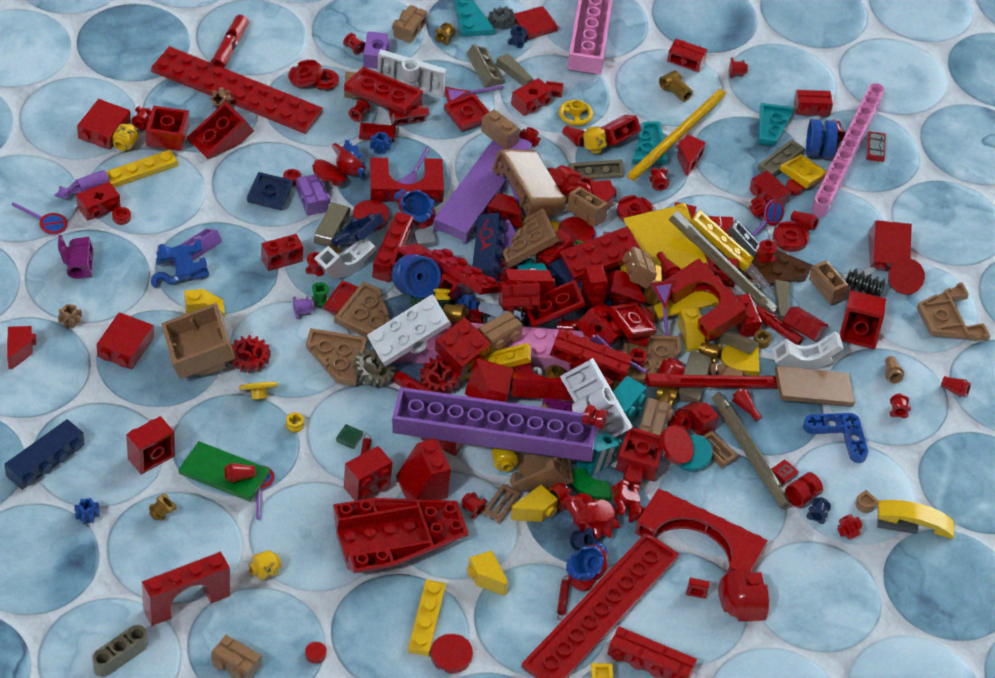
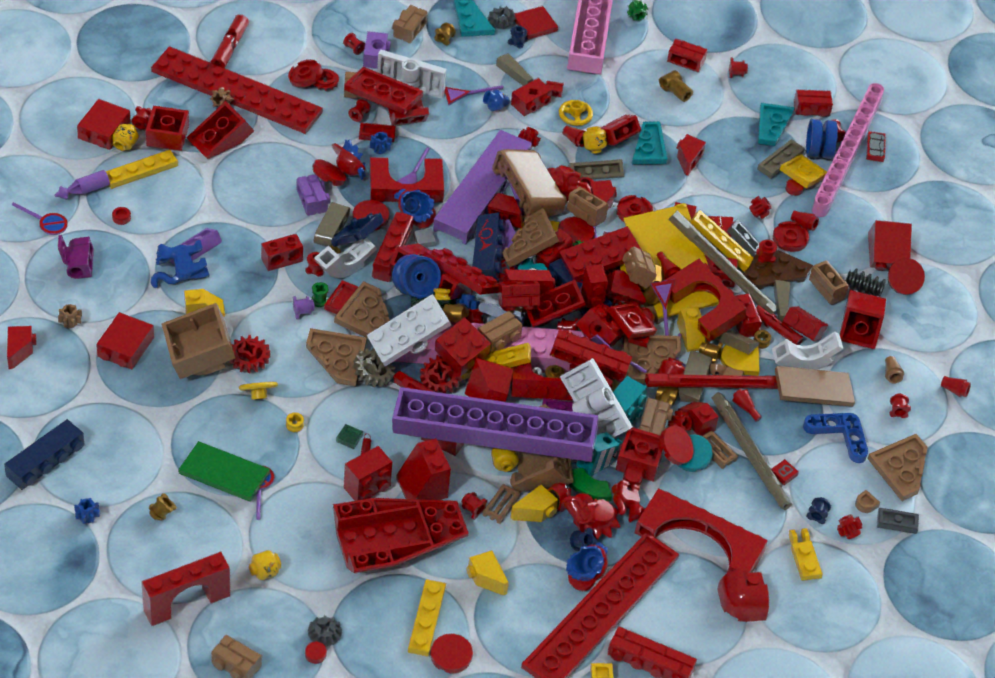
red brick [76,181,121,221] -> none
dark tan beam [92,625,147,677] -> none
red brick [126,416,175,475] -> none
red cone [224,463,255,483] -> none
dark blue plate [247,172,293,210] -> none
red tile [283,169,301,186] -> none
red plate [444,93,489,131] -> none
dark tan slope [467,45,505,87] -> none
medium nougat brick [481,109,520,149] -> none
red piece [557,576,571,620] -> none
red wheel [582,404,608,430] -> none
yellow axle [627,89,726,181] -> none
red bush [630,348,647,367] -> none
red brick [649,168,669,191] -> none
red tile [686,577,710,599] -> none
clear plate [745,263,775,298] -> none
red brick [749,170,791,205] -> none
piece [752,199,784,237] -> none
red wheel [785,472,823,508] -> none
yellow slope [878,500,954,539] -> none
medium nougat wing [917,282,990,341] -> none
none -> dark grey gear [308,615,342,646]
none -> blue animal [483,90,510,111]
none -> green gear [627,0,648,21]
none -> yellow hinge [789,528,823,581]
none -> medium nougat plate [867,434,928,501]

